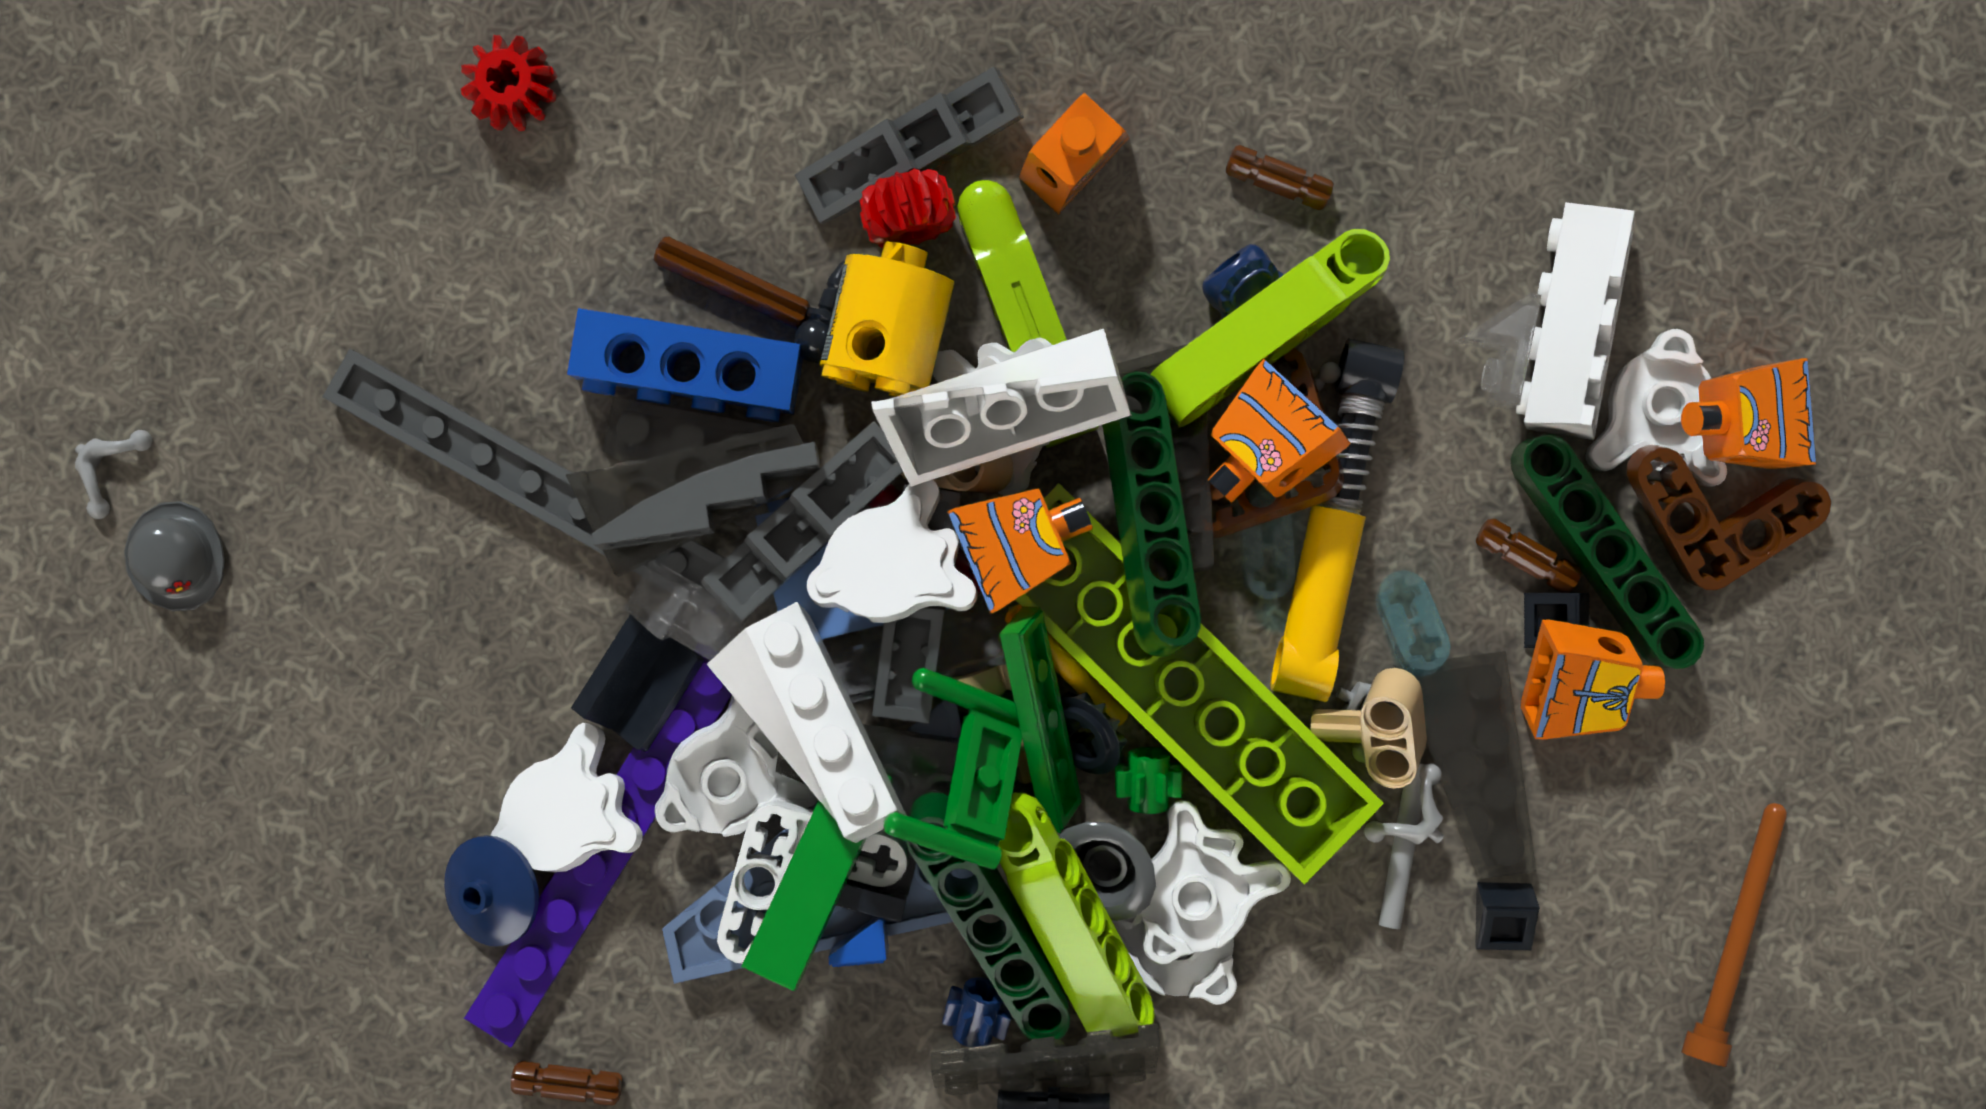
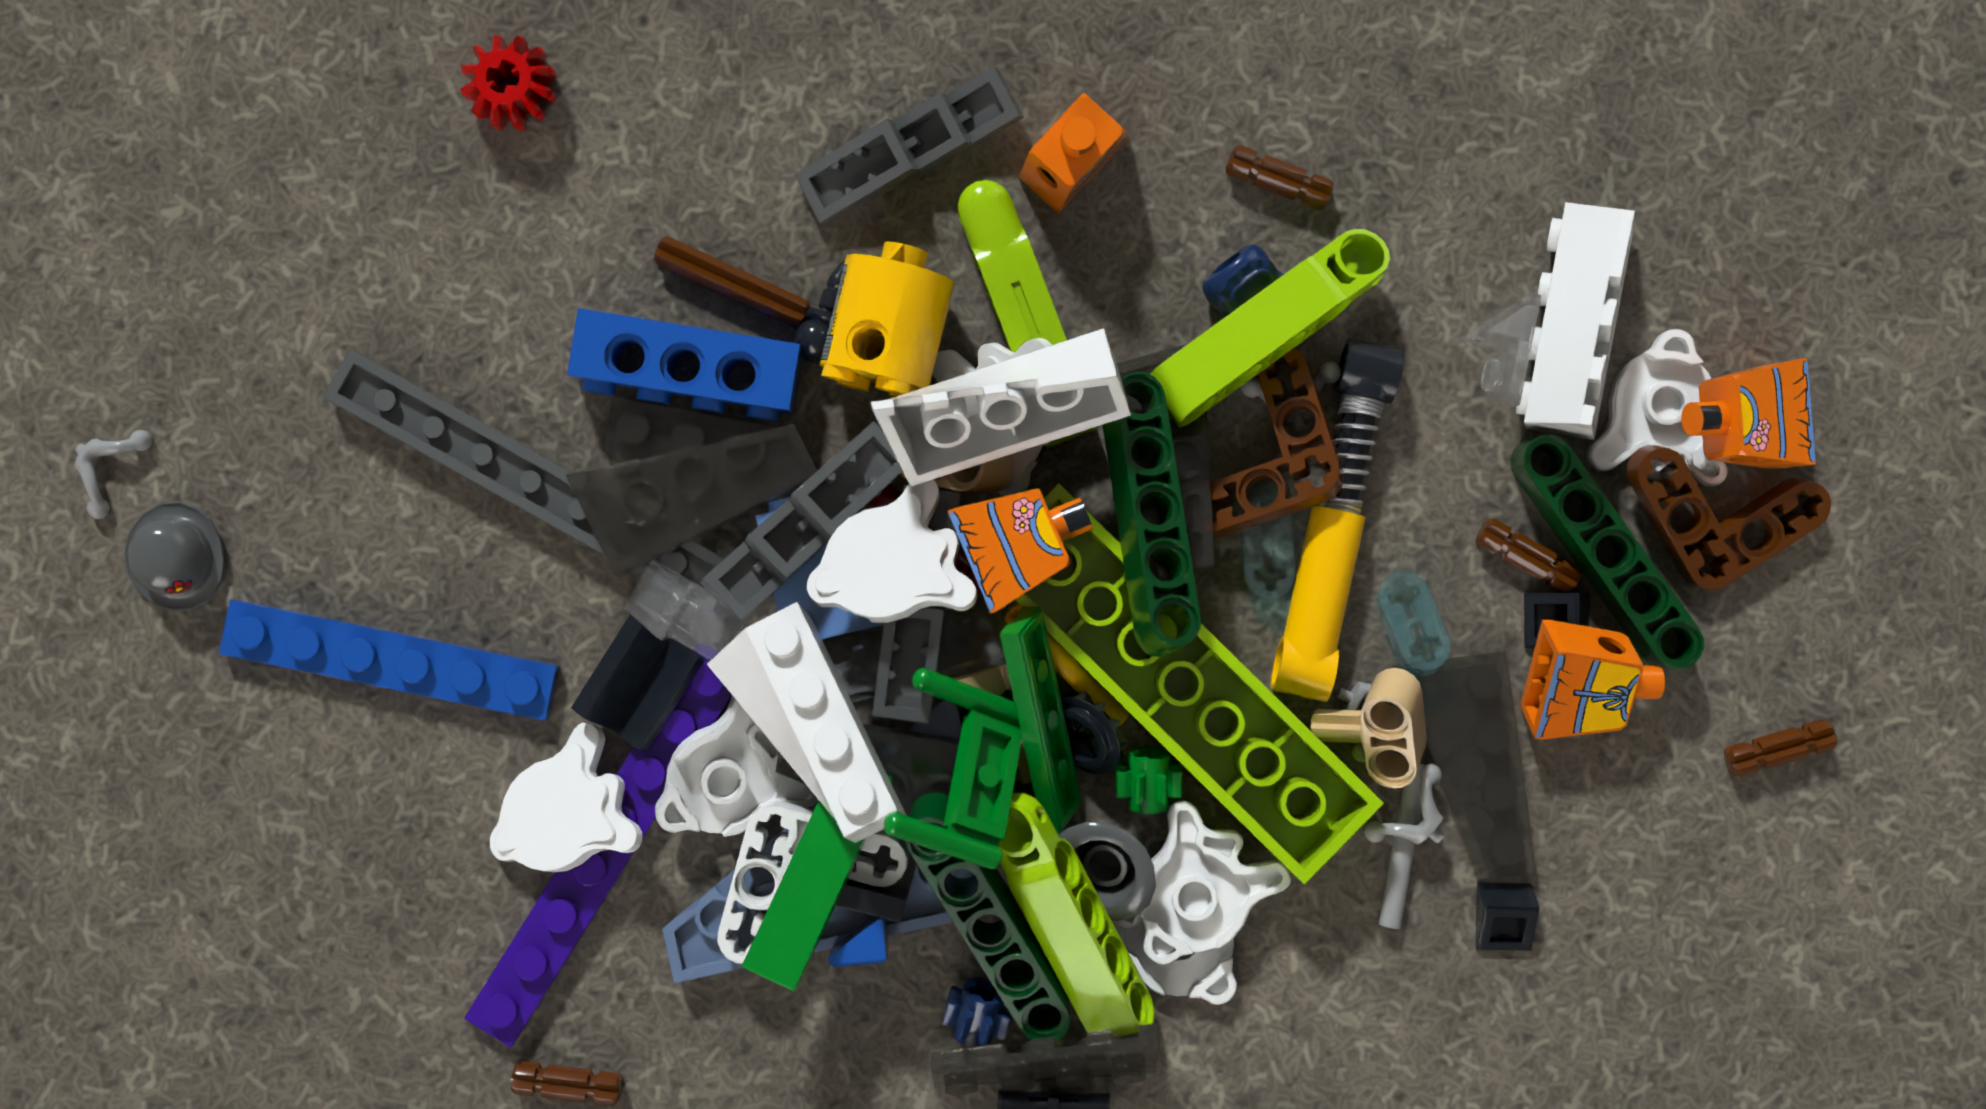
dark blue dish [444,835,539,946] -> none
dark grey slope [592,442,821,550] -> none
red gear [859,168,956,248] -> none
orange torso [1207,359,1350,503] -> none
dark orange piece [1681,803,1787,1067] -> none
none -> blue plate [219,600,560,721]
none -> reddish brown axle [1724,720,1838,776]

